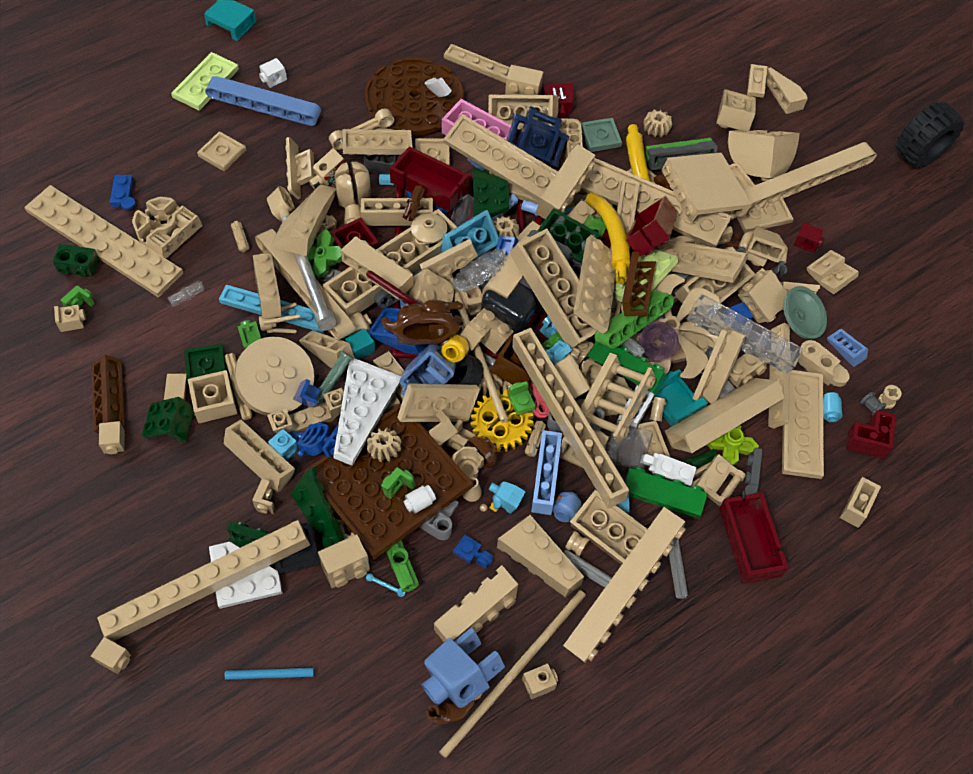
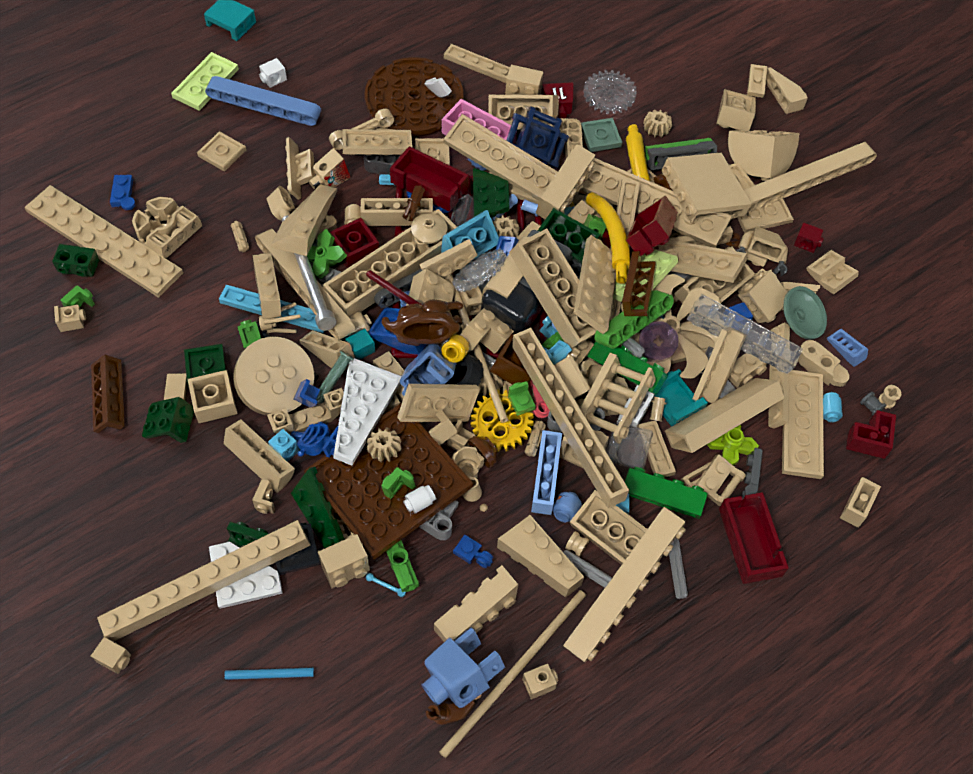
tan brick [99,421,125,454] -> none
clear axle [167,281,204,308] -> none
tan axle [225,353,253,420] -> none
tan cylinder [334,162,371,208] -> none
tan brick [341,236,413,300] -> none
medium azure piece [489,482,525,514] -> none
white hinge [640,453,697,487] -> none
dark green piece [683,449,717,469] -> none
black tyre [896,102,965,168] -> none
none -> clear gear [583,70,637,114]

